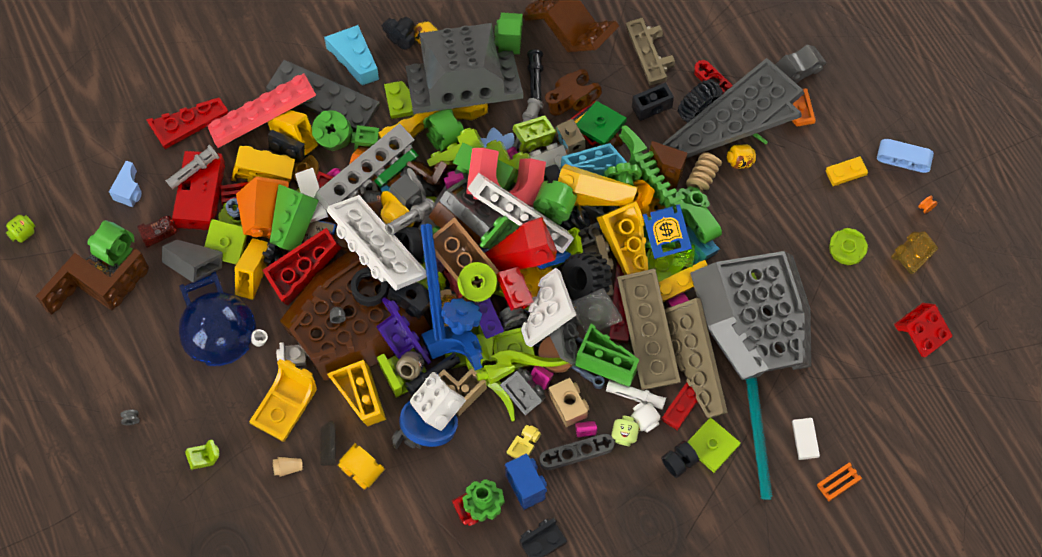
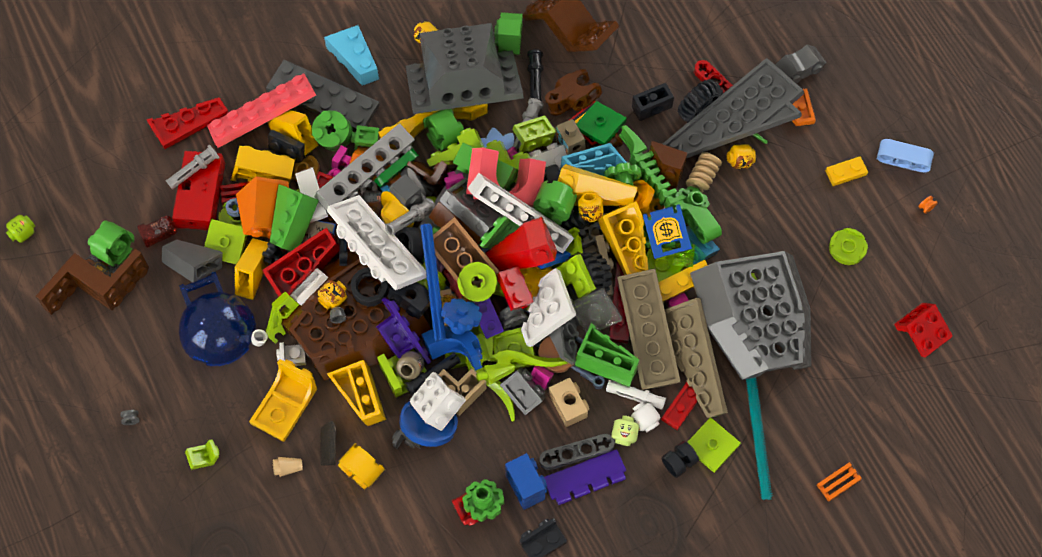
light blue arch [109,161,142,207] -> none
black plant [382,16,415,50] -> none
lime wing [384,81,415,119] -> none
light yellow plate [507,425,541,459] -> none
dark pink slope [575,421,597,437] -> none
dark tan hinge [626,18,675,86] -> none
white tile [792,418,820,460] -> none
clear yellow bracket [891,231,939,274] -> none
none -> lime piece [266,291,299,344]
none -> white tile [291,268,328,305]
none -> yellow head [318,280,347,310]
none -> dark pink tile [332,145,351,168]
none -> black bar [338,237,348,266]
none -> dark purple windscreen [544,449,626,505]
none -> lime plate [556,254,596,298]
none -> yellow head [578,192,604,222]

